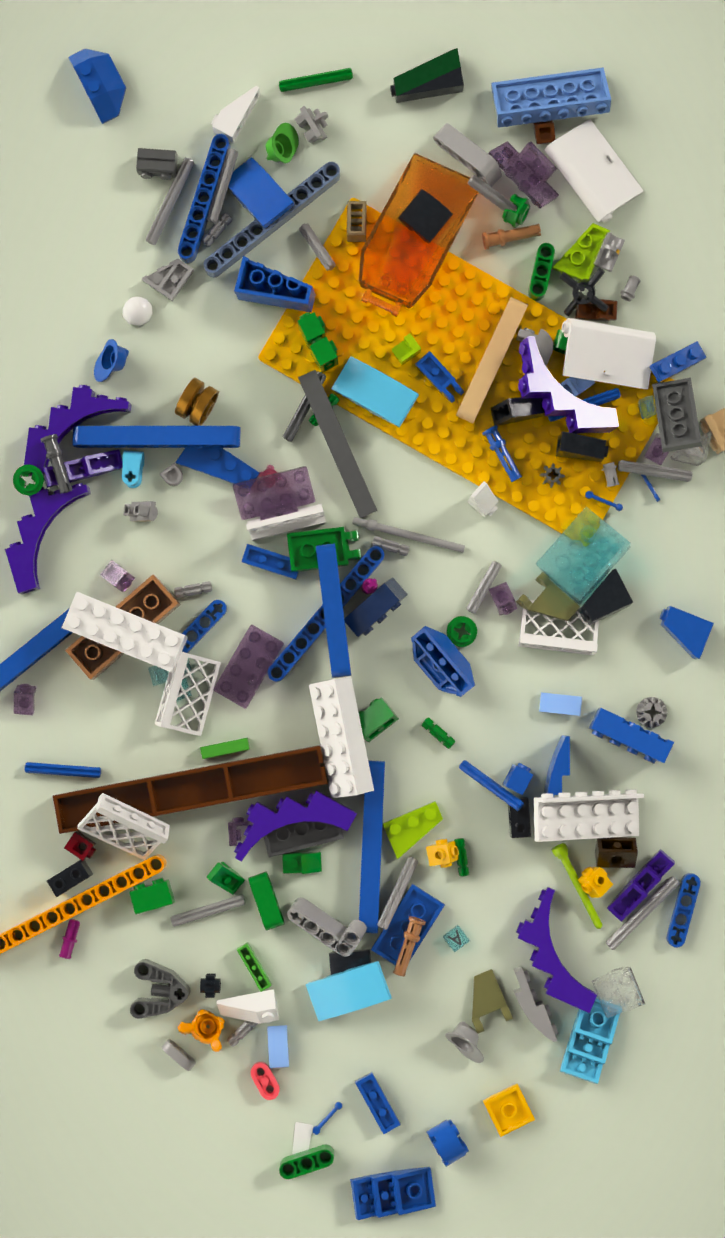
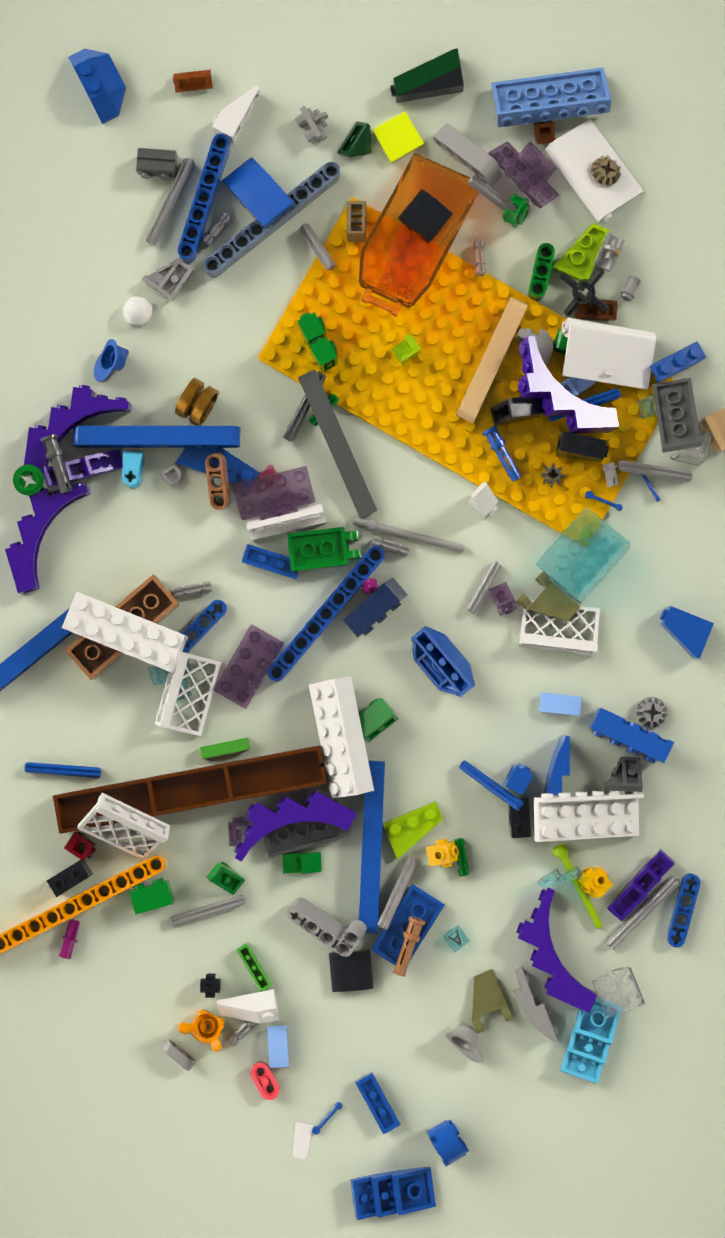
clear purple bracket [14,684,36,715] -> none
bracket [100,560,135,592] -> none
light grey hips [123,501,158,522] -> none
dark grey connector [130,959,190,1019] -> none
light grey axle [207,149,238,223] -> none
blue wedge [234,256,316,313] -> none
green beam [248,871,285,931] -> none
bright green piece [266,122,299,164] -> none
green axle [279,68,353,92] -> none
green beam [279,1144,334,1179] -> none
medium azure slope [305,961,392,1021] -> none
blue beam [316,543,351,678] -> none
medium azure slope [331,356,419,428] -> none
blue hinge [415,351,464,403] -> none
green axle [422,718,455,749] -> none
green gear [447,616,477,647] -> none
medium nougat pin [482,224,541,250] -> none
yellow plate [483,1083,535,1137] -> none
black slope [580,568,633,625] -> none
dark brown brick [595,837,638,868] -> none
clear purple bracket [644,433,669,466] -> none
none -> dark orange hinge [173,69,213,93]
none -> medium nougat beam [205,452,231,510]
none -> dark green slope [337,121,372,158]
none -> neon yellow tile [372,111,424,164]
none -> light grey axle [473,240,486,276]
none -> clear light blue slope [538,866,581,887]
none -> dark tan gear [591,156,621,186]
none -> dark grey wing [604,757,643,792]

